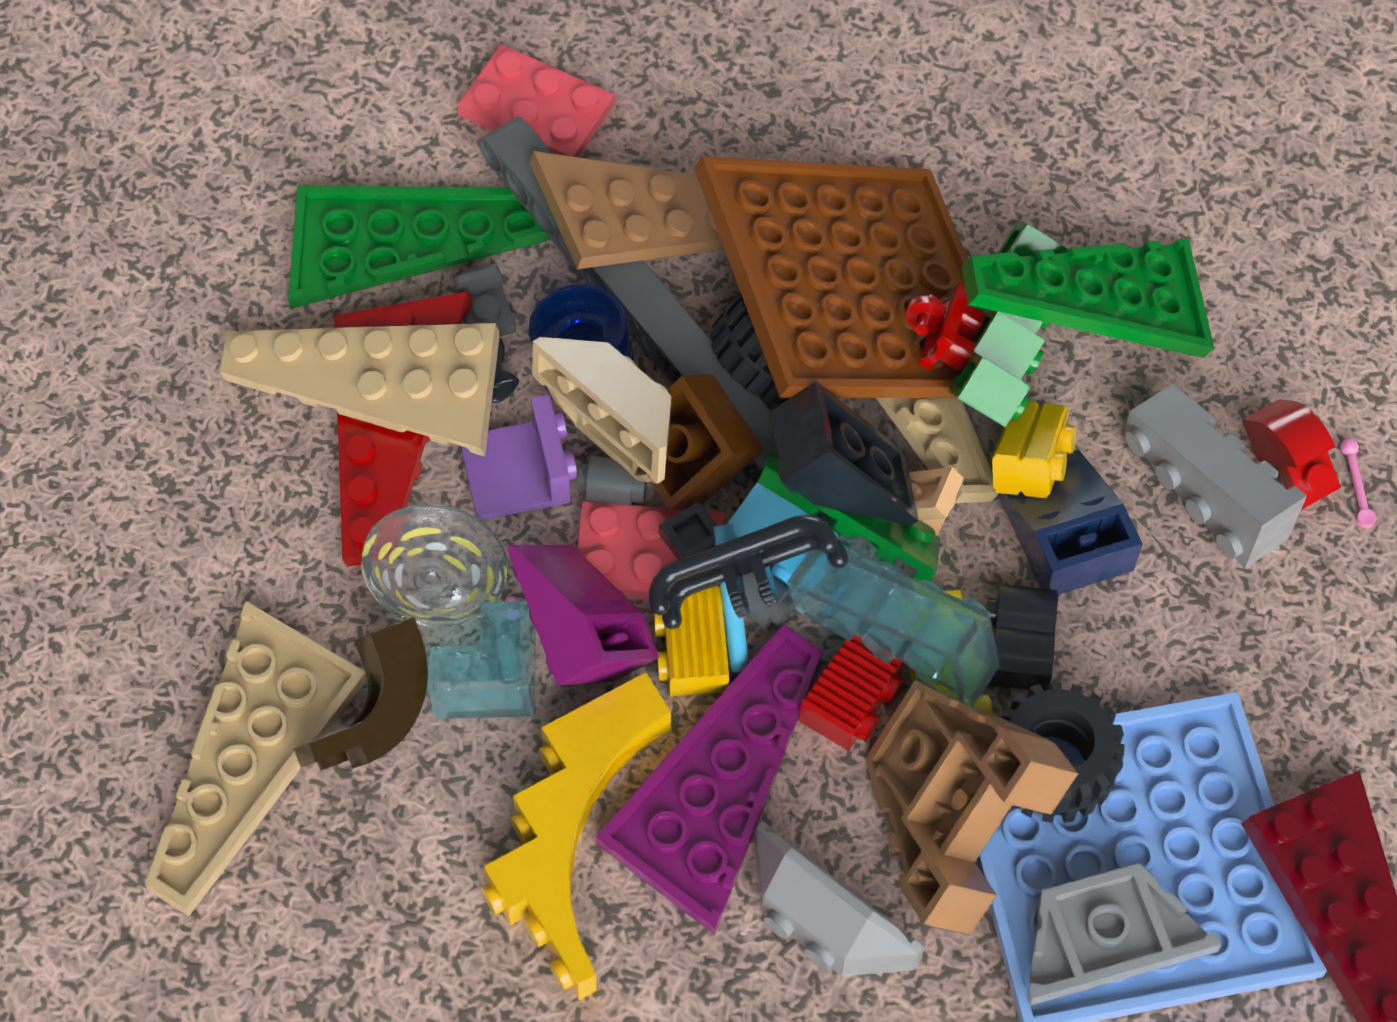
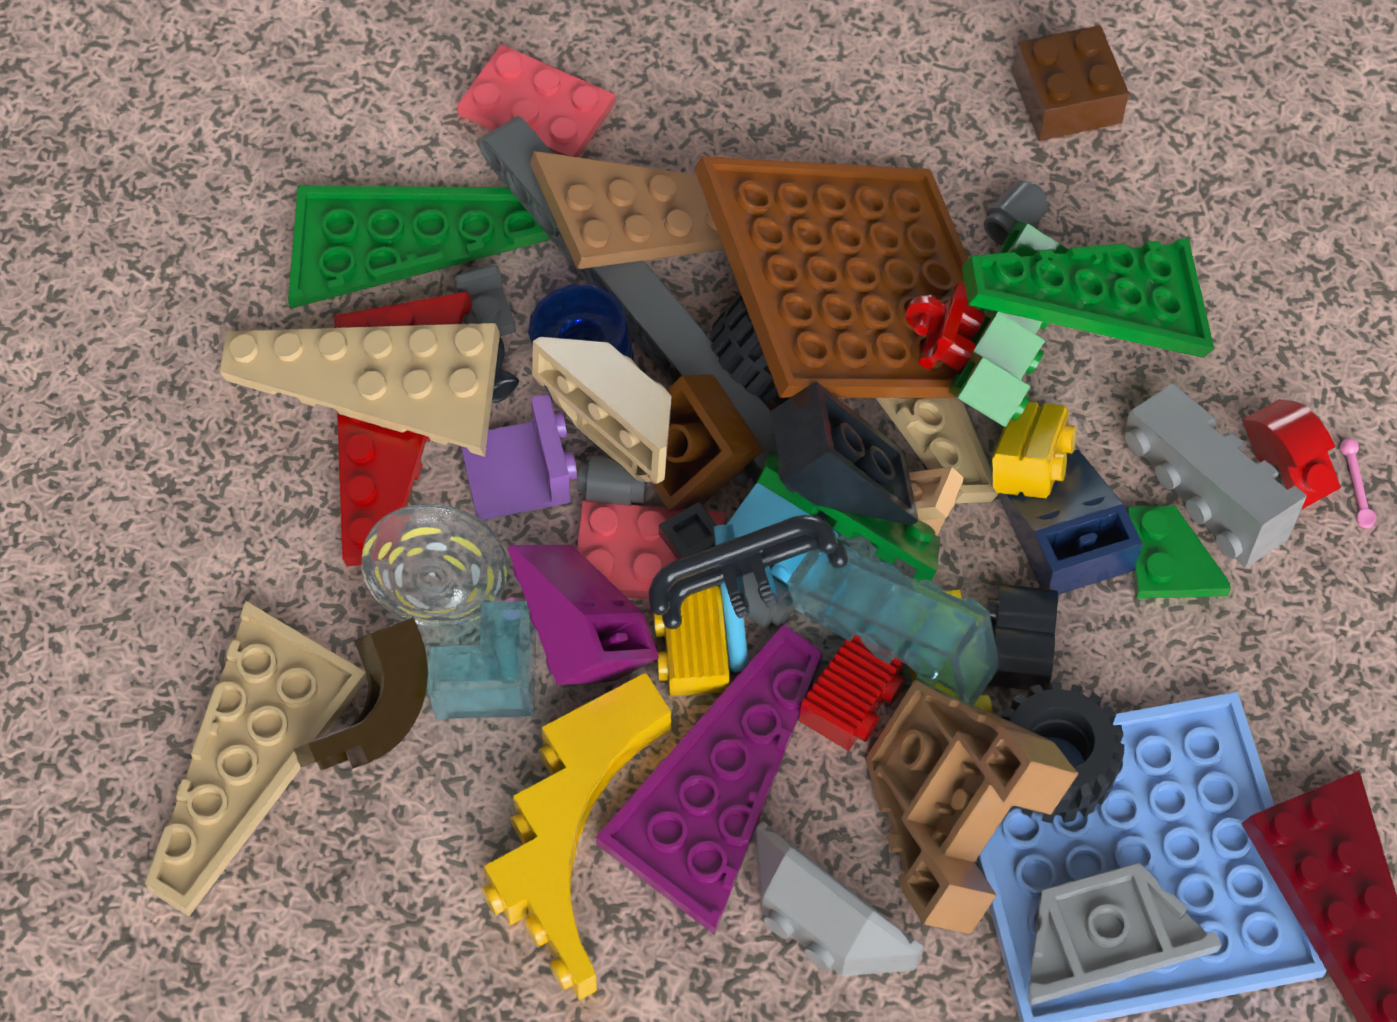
none -> dark grey brick [984,180,1048,245]
none -> reddish brown brick [1012,25,1129,141]
none -> green wing [1127,505,1231,599]

